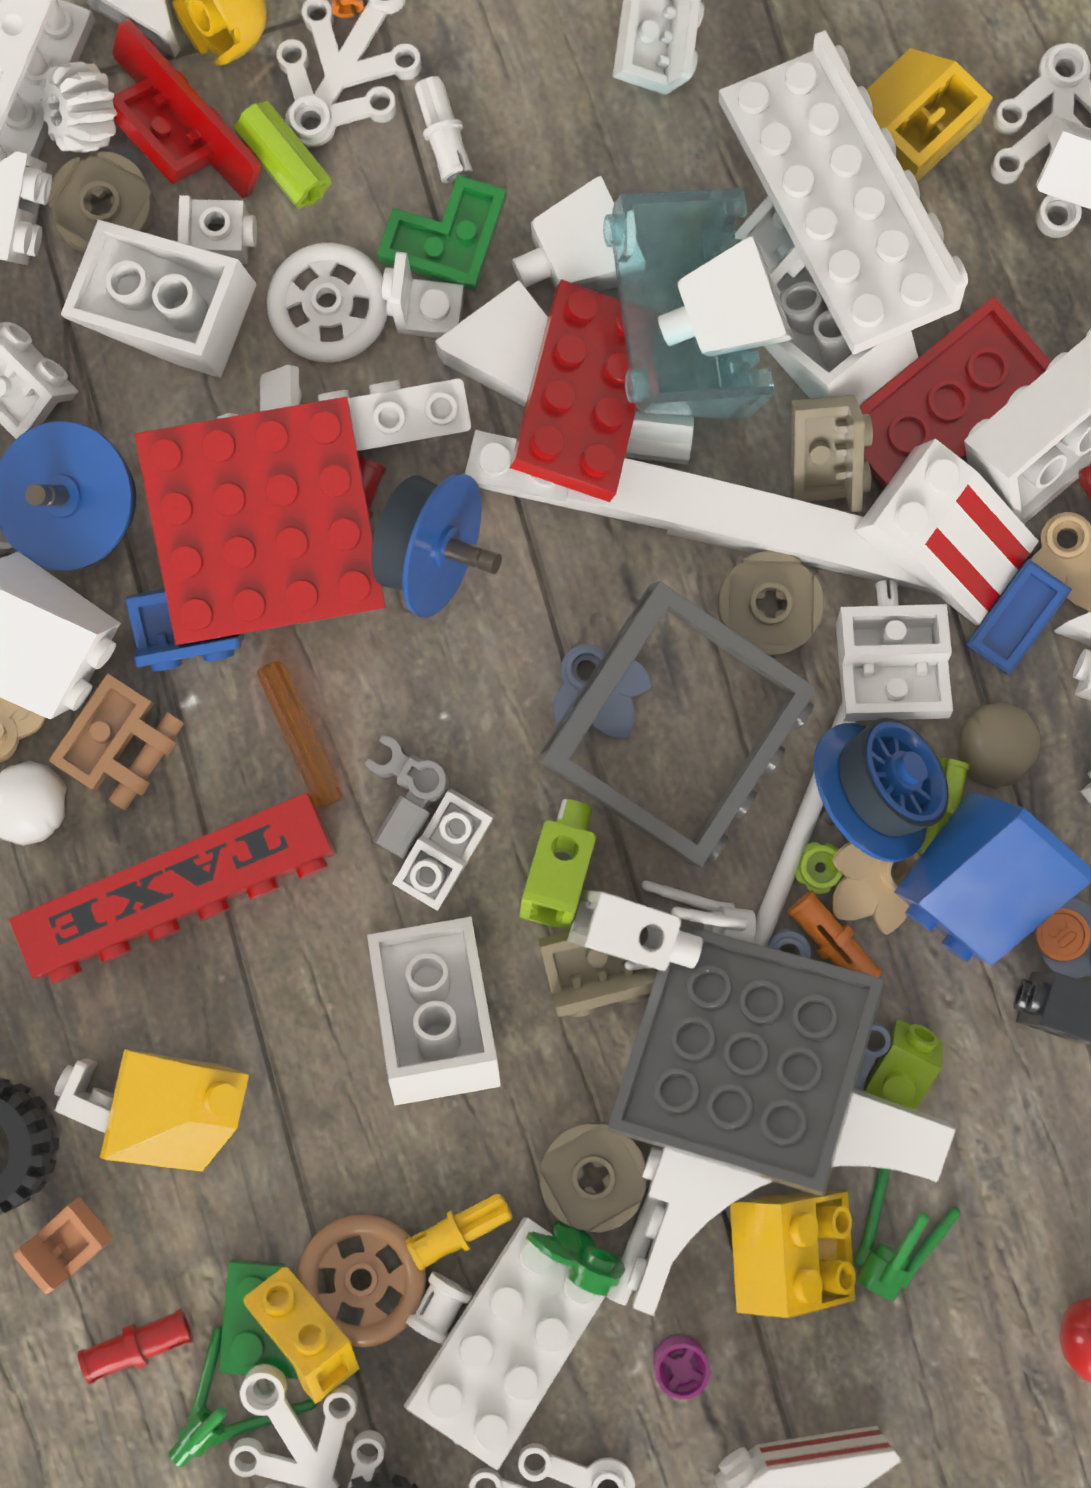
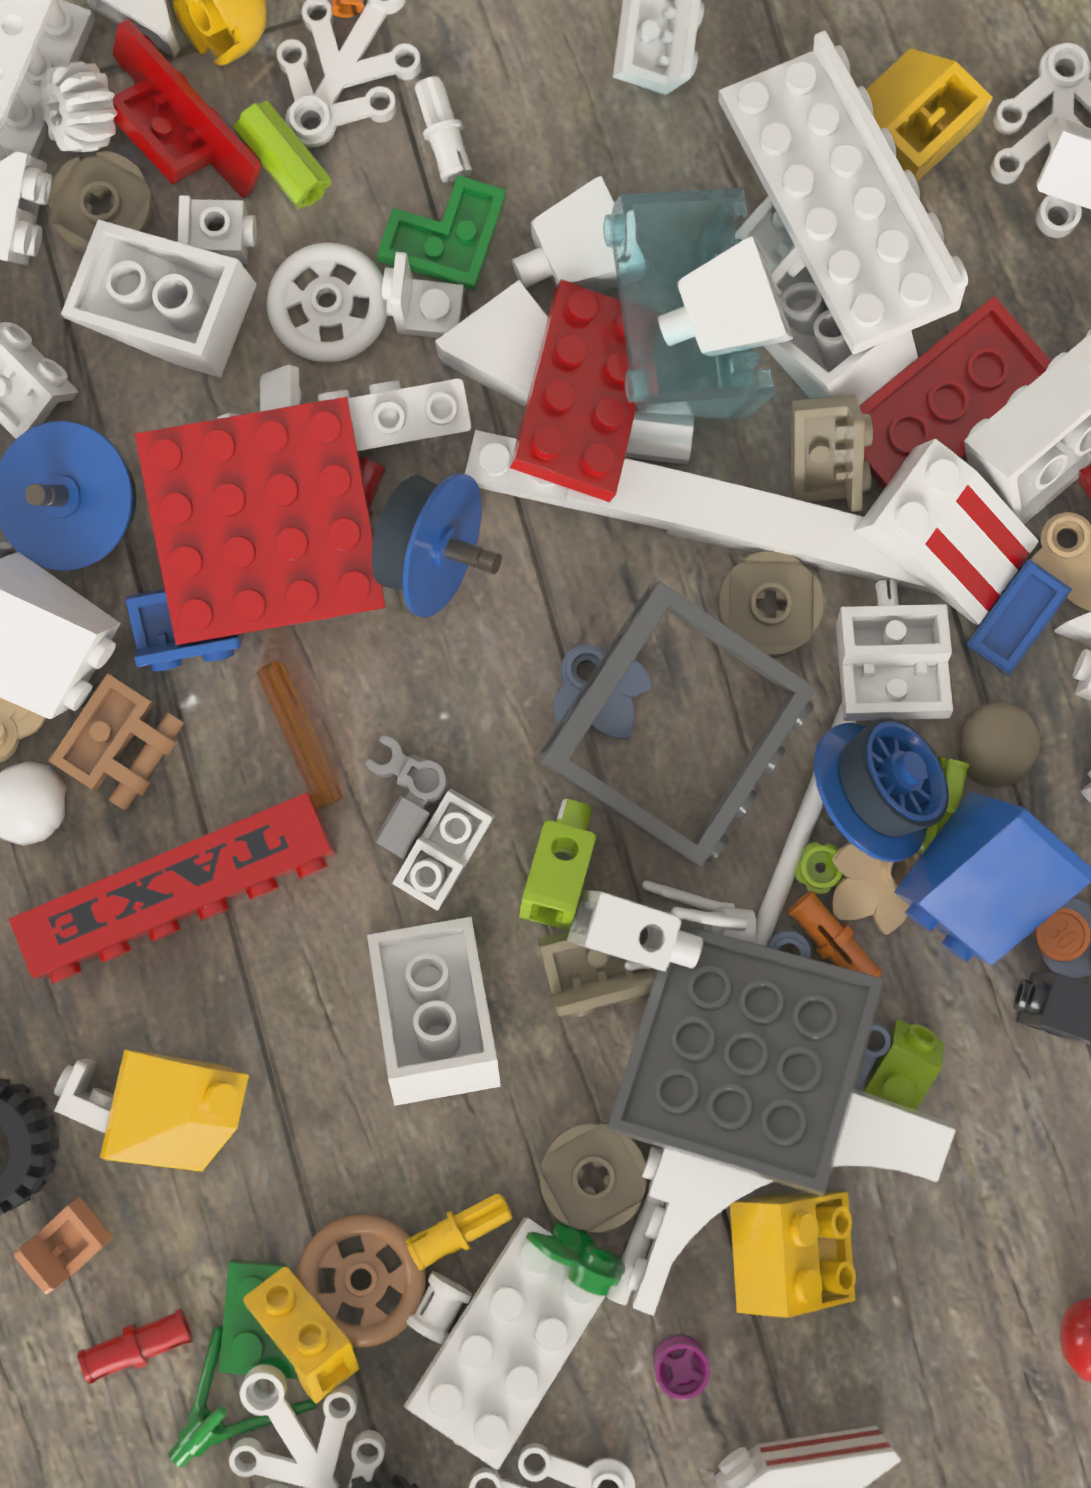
green plant [853,1168,960,1301] -> none

